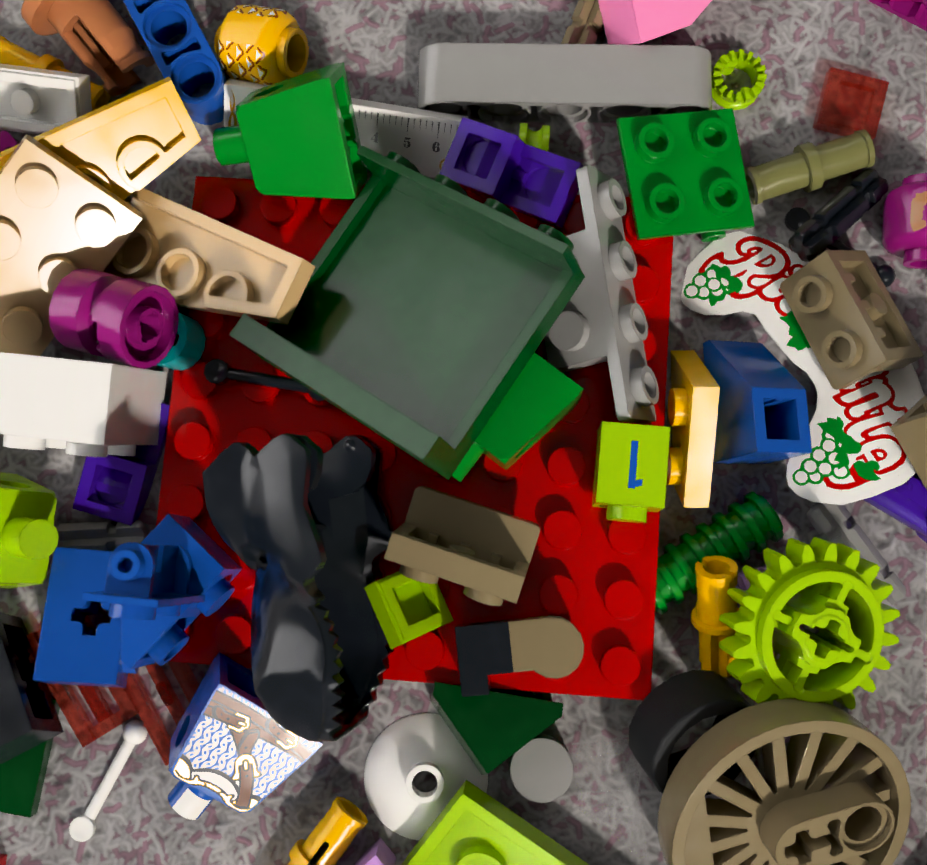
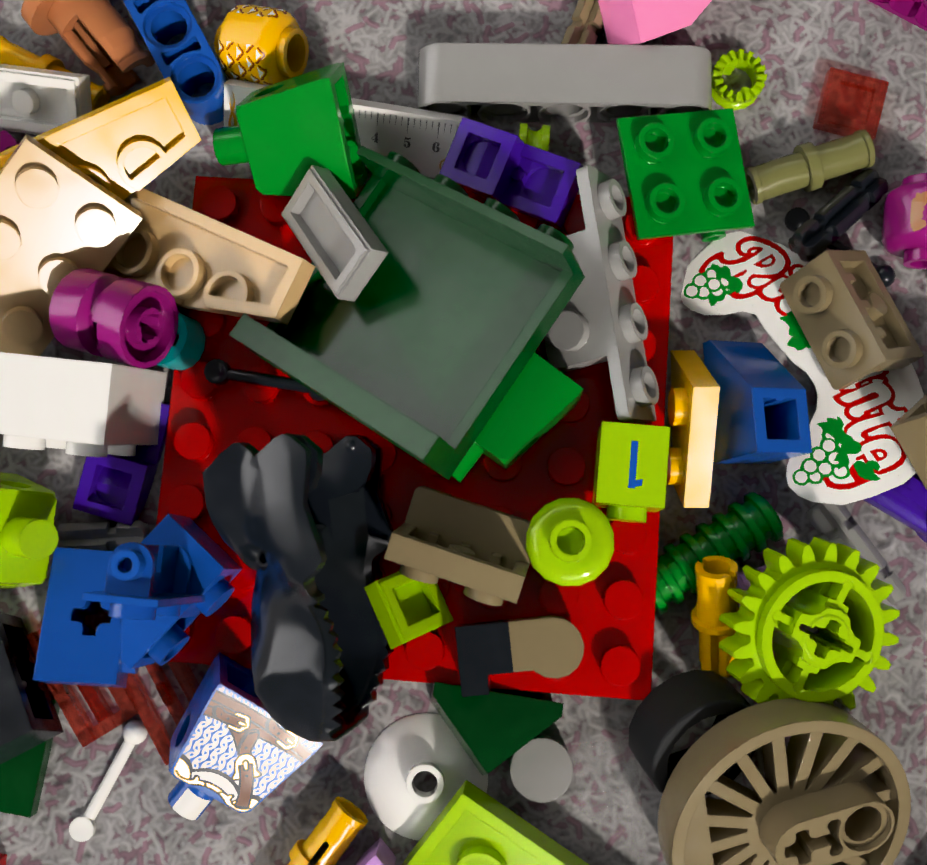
none -> light grey tile [281,165,389,302]
none -> lime head [526,498,614,586]

